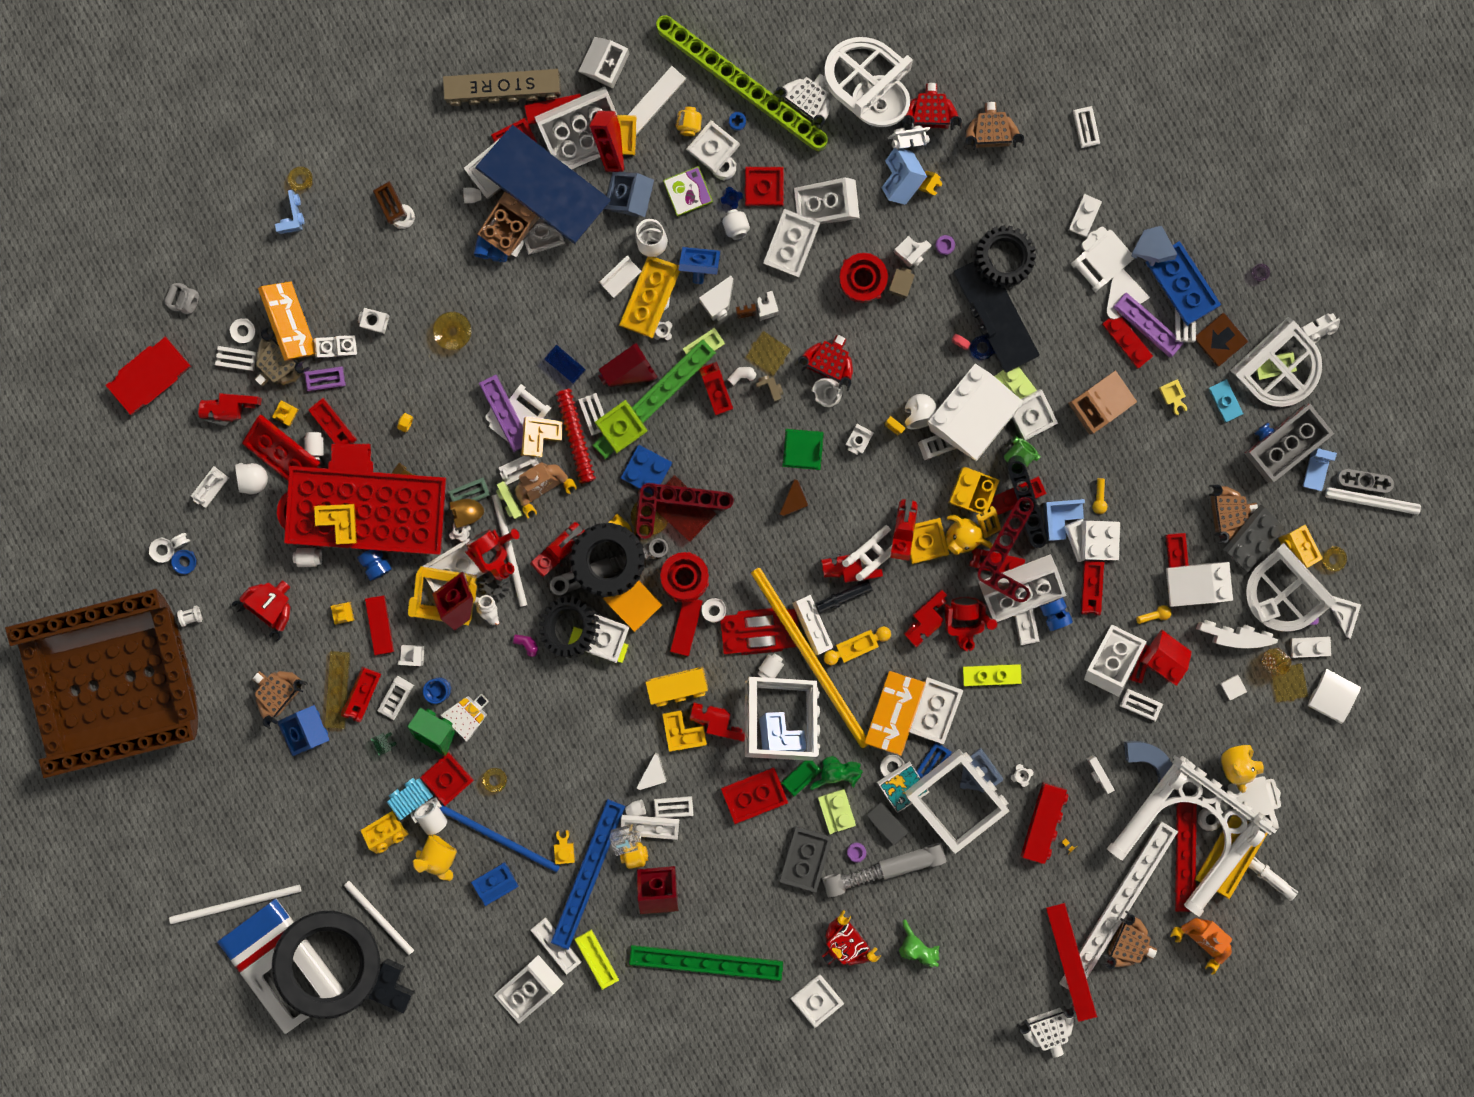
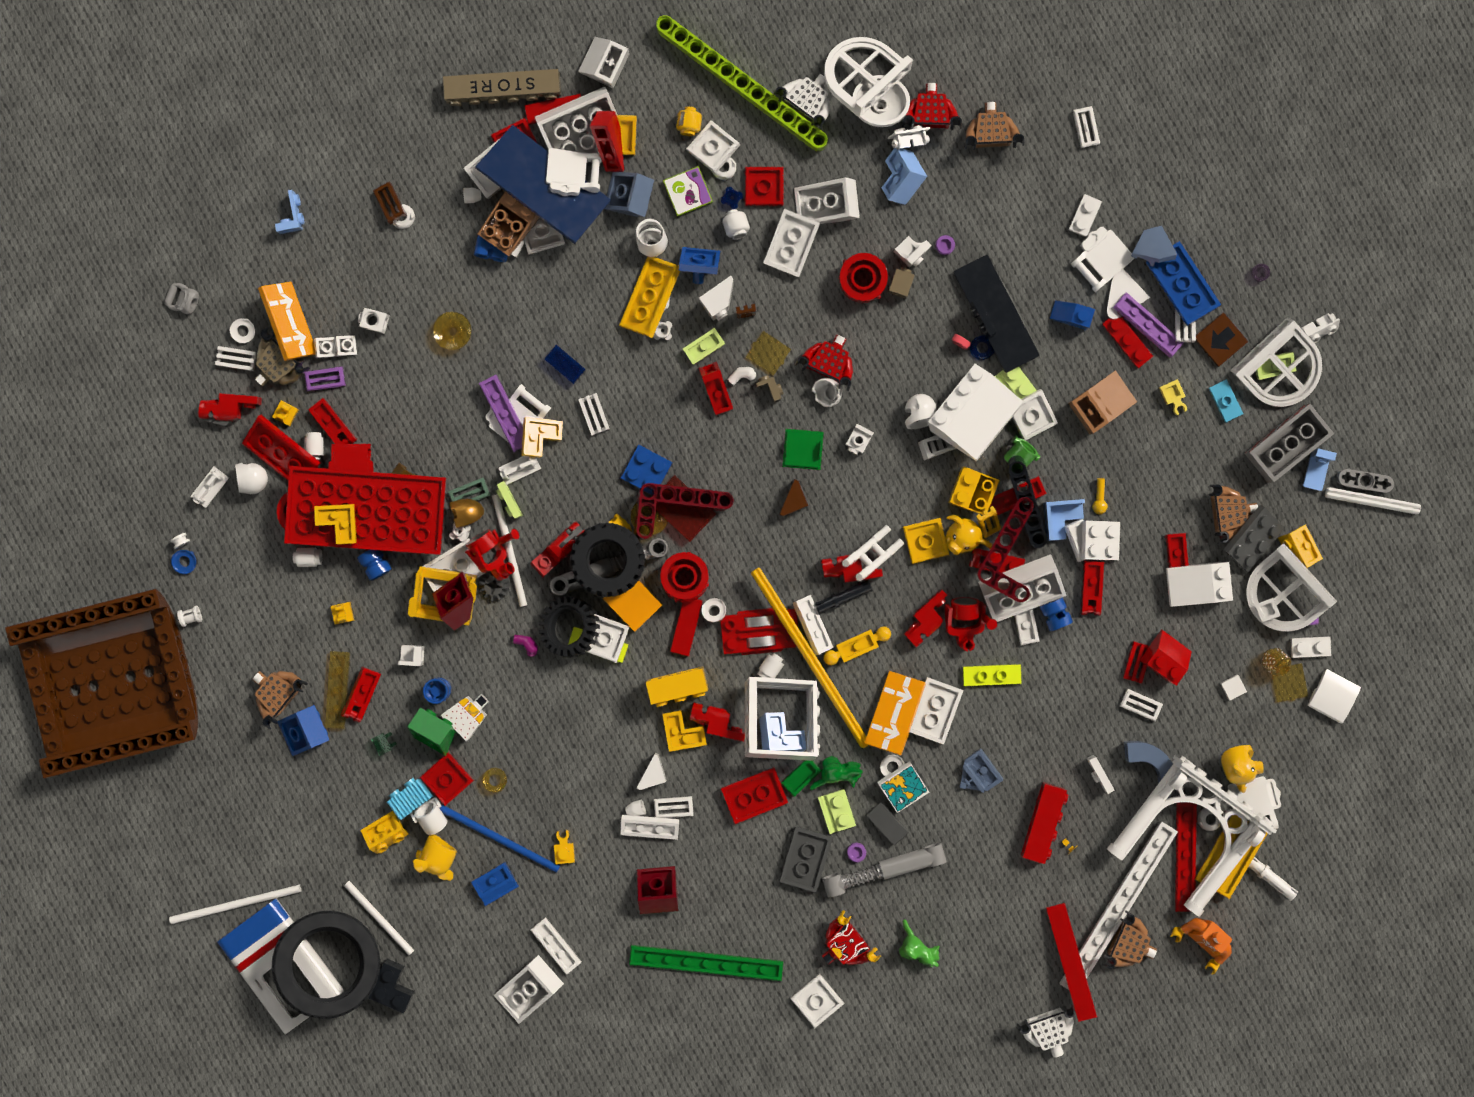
red piece [105,336,192,415] -> none
white piece [149,537,174,563] -> none
red torso [232,581,291,641] -> none
clear yellow piece [288,167,313,191] -> none
red tile [365,595,394,655] -> none
white slope [378,676,414,720] -> none
yellow tile [397,413,413,433] -> none
white animal [474,595,499,625] -> none
medium nougat torso [515,463,577,518] -> none
blue tile [551,799,625,950] -> none
red piece [555,389,596,484] -> none
neon yellow plate [574,929,619,990] -> none
bright green tile [593,339,716,459] -> none
lime tile [595,400,648,453] -> none
dark red slope [598,343,659,387] -> none
white panel [600,256,642,298] -> none
clear brick [610,824,641,856] -> none
yellow head [620,842,649,869] -> none
white tile [628,66,686,136] -> none
blue bush [729,112,746,131] -> none
white hinge [757,291,779,321] -> none
yellow tile [884,416,905,436] -> none
red plate [890,499,918,561] -> none
white window [905,749,1009,854] -> none
blue tile [916,742,952,778] -> none
yellow tile [918,171,942,195] -> none
black tyre [974,225,1036,288] -> none
white plate [1011,764,1033,787] -> none
white slope [1084,625,1147,697] -> none
yellow bar [1136,605,1171,624] -> none
white slope [1196,620,1278,648] -> none
blue bush [1254,422,1274,440] -> none
clear yellow piece [1321,546,1347,572] -> none
white tile [1330,596,1361,639] -> none
none -> white piece [546,148,602,196]
none -> blue slope [1050,300,1095,330]

